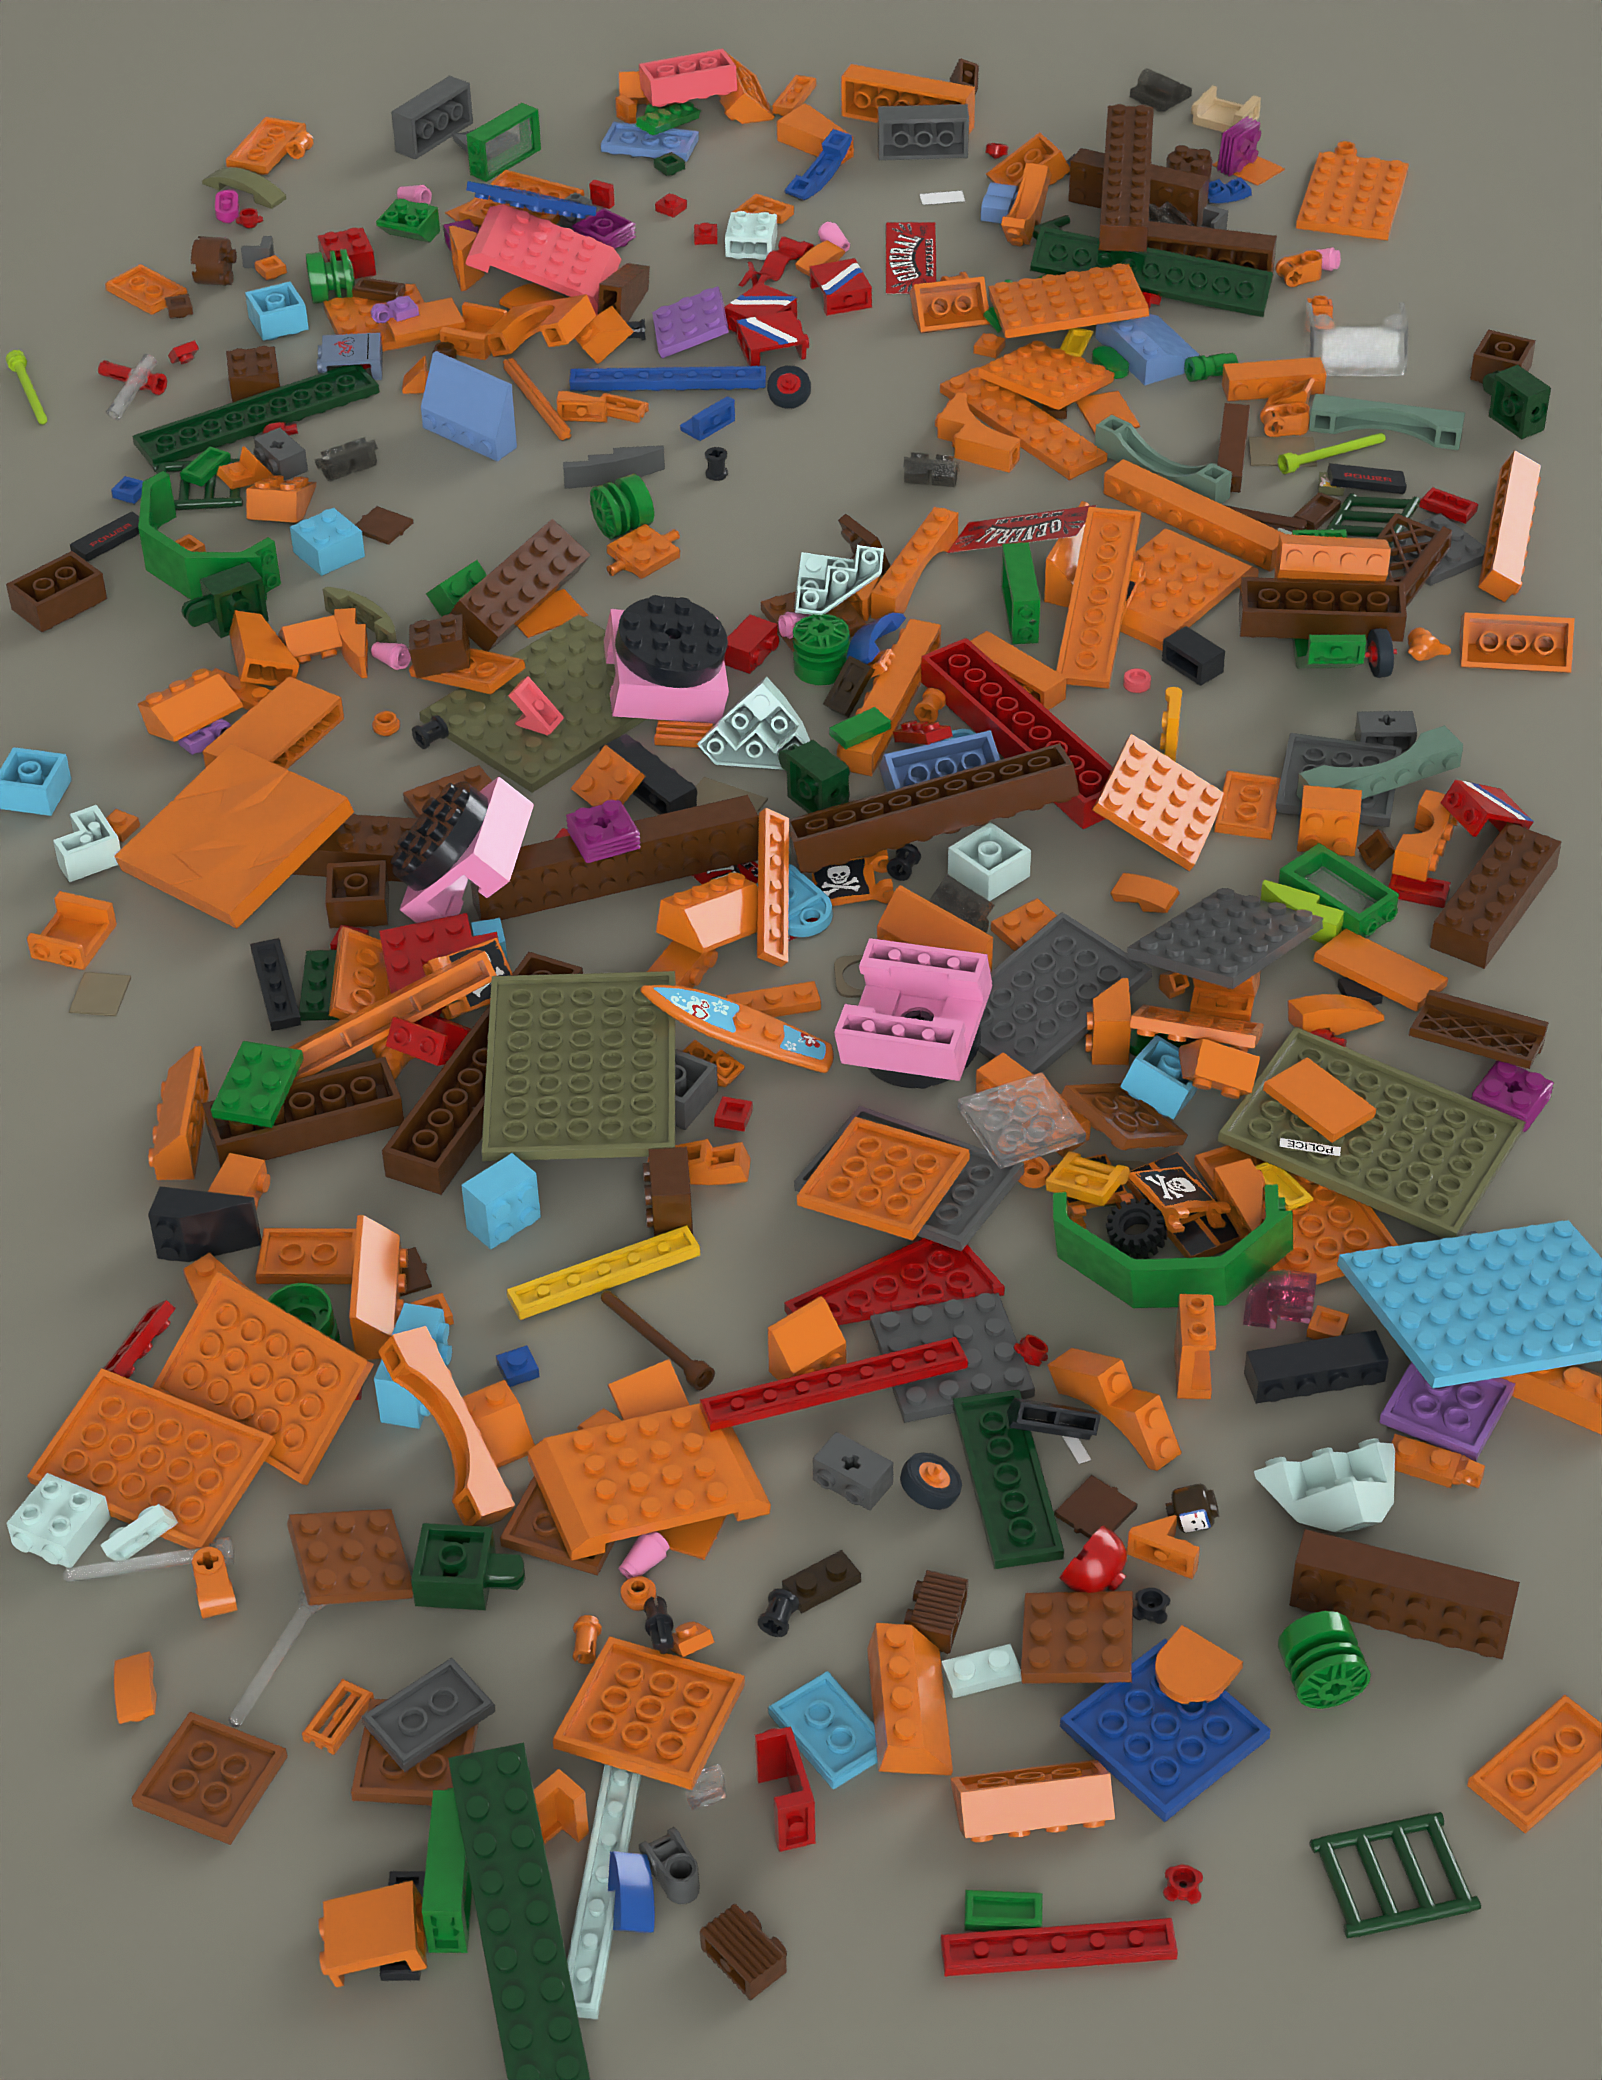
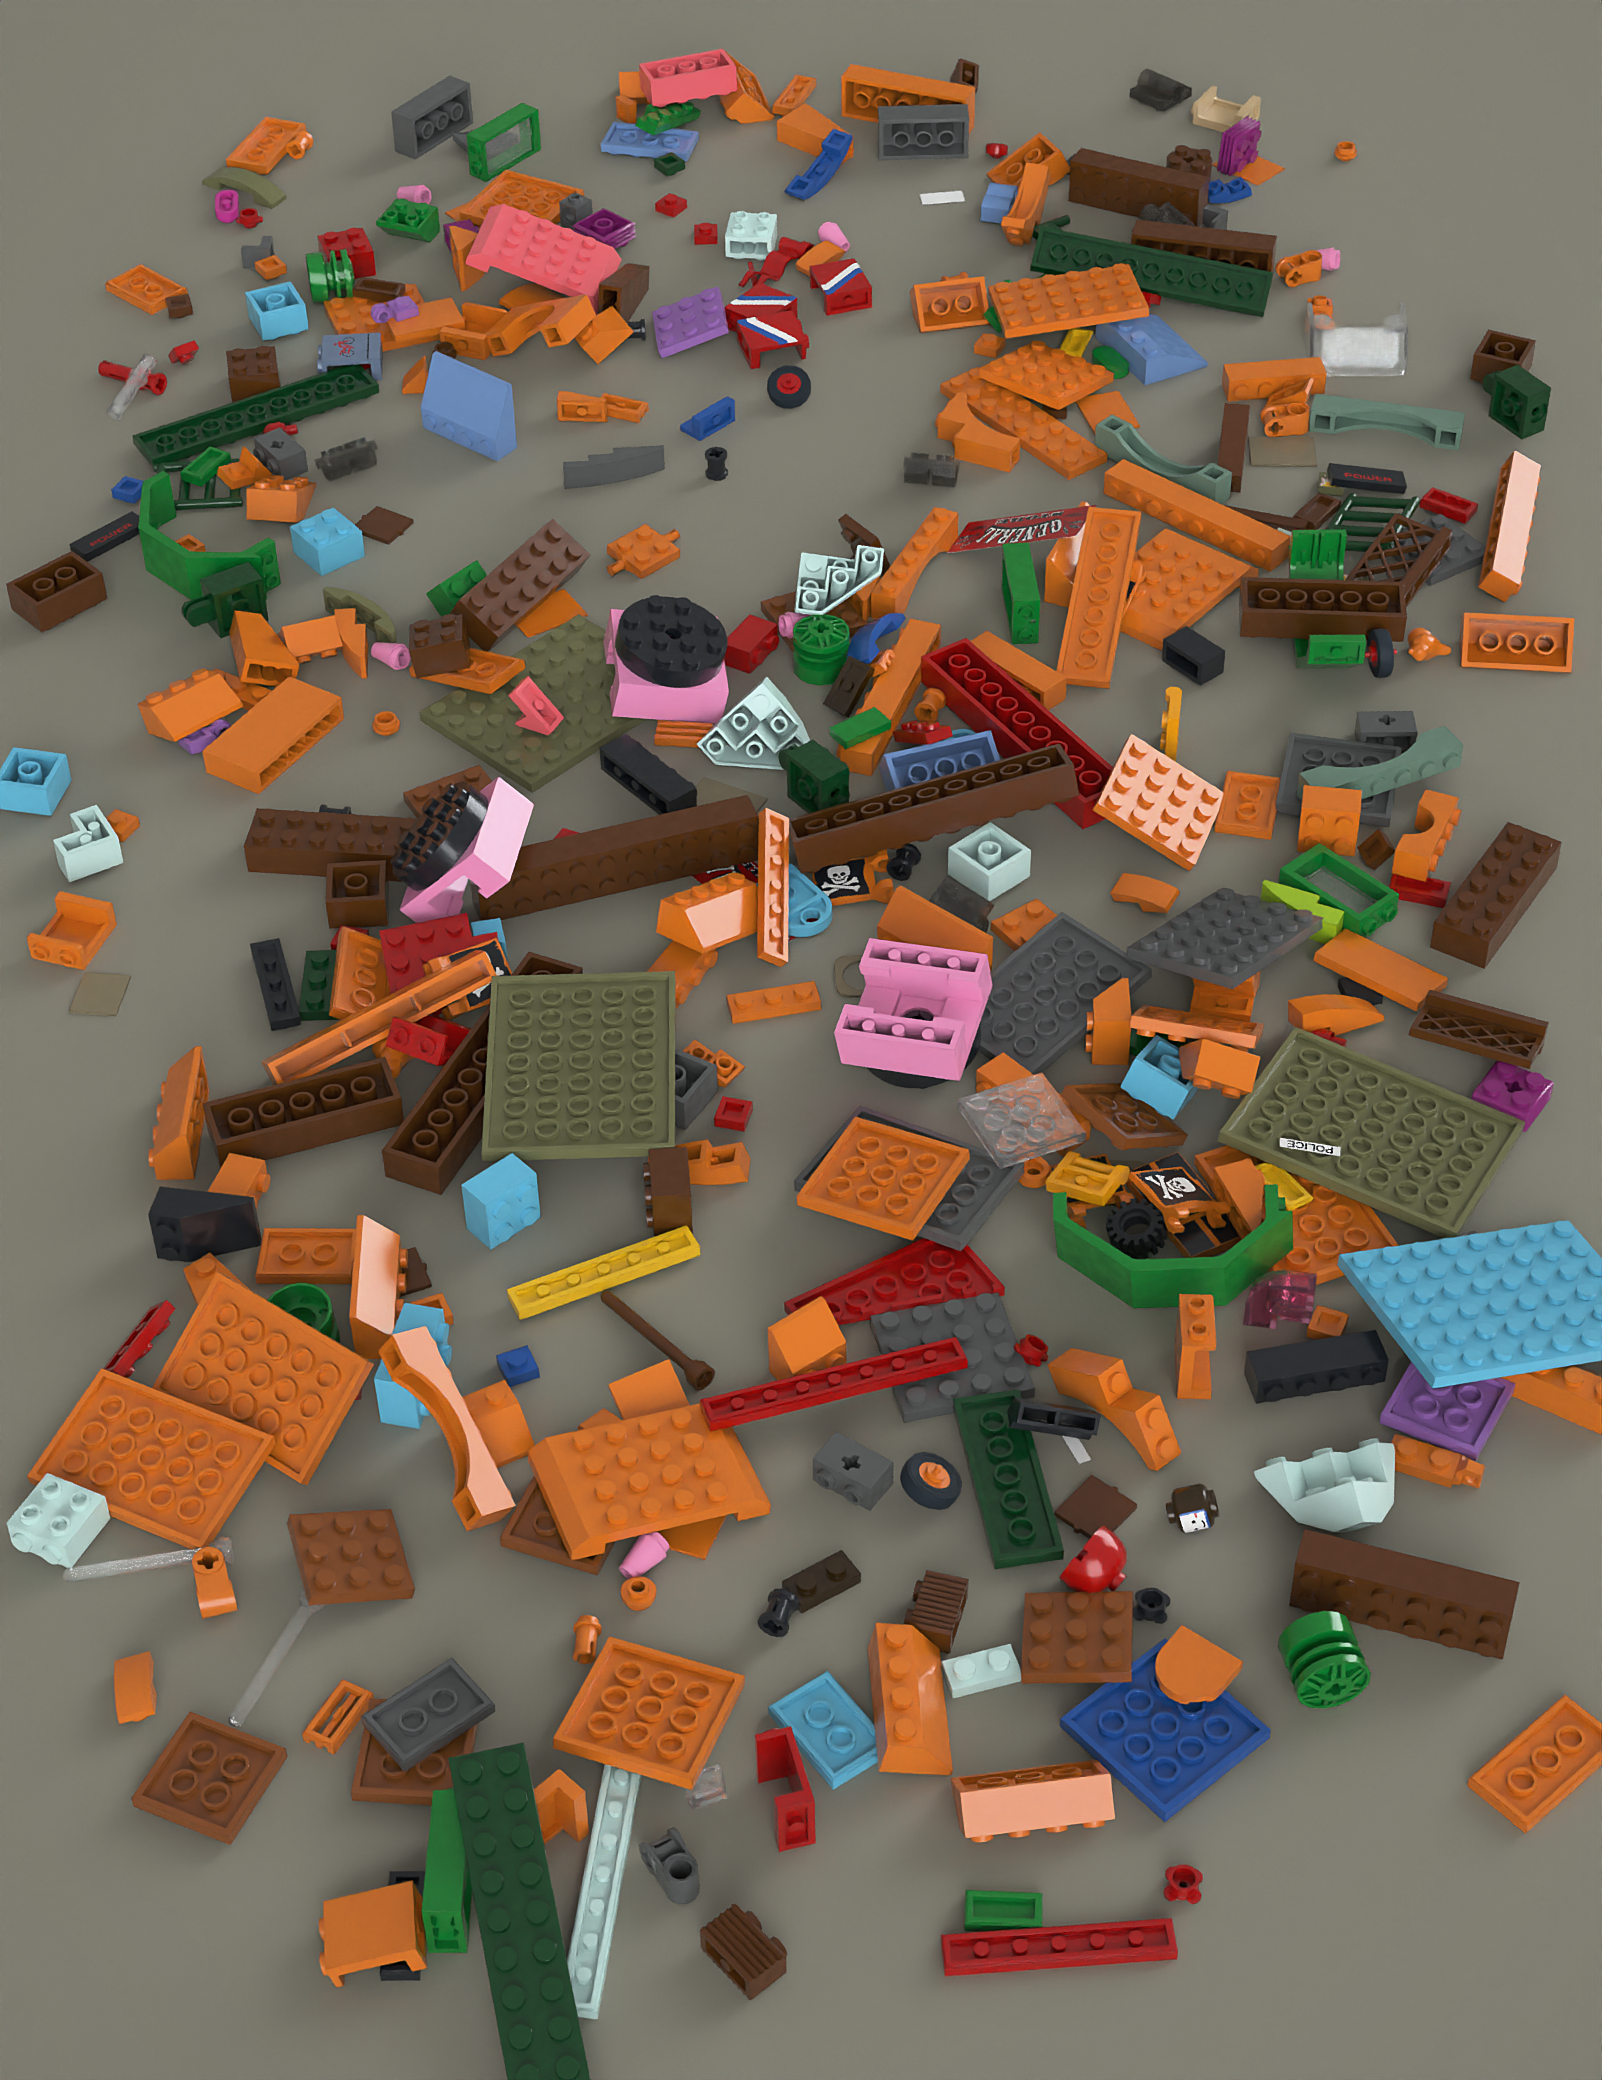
lime piece [6,350,47,425] -> none
light aqua plate [101,1504,178,1564] -> none
orange tile [114,744,354,929] -> none
reddish brown brick [191,236,237,286] -> none
green plate [211,1041,304,1128] -> none
dark green brick [411,1523,525,1610] -> none
black bush [412,715,449,749] -> none
blue plate [466,181,597,219] -> none
orange axle [503,357,571,441] -> none
magenta brick [566,800,641,863] -> none
blue plate [570,366,766,392] -> none
orange plate [571,745,646,807] -> none
red plate [589,179,615,209] -> none
green wheel [590,473,654,539] -> none
blue slope [608,1851,655,1933] -> none
orange piece [640,985,834,1073] -> none
black axle [644,1596,674,1654] -> none
orange plate [670,1622,715,1657] -> none
orange plate [730,193,794,224] -> none
sticker [886,222,936,294] -> none
reddish brown brick [1099,104,1154,252] -> none
coral tile [1123,668,1151,693] -> none
orange slope [1127,1515,1200,1579] -> none
orange piece [1159,971,1190,999] -> none
green axle [1184,352,1238,382] -> none
orange tile [1263,1057,1377,1143] -> none
orange slope [1274,534,1391,581] -> none
lime piece [1278,433,1386,474] -> none
orange plate [1296,151,1409,241] -> none
dark green bar [1310,1812,1481,1939] -> none
red panel [1440,779,1534,837] -> none

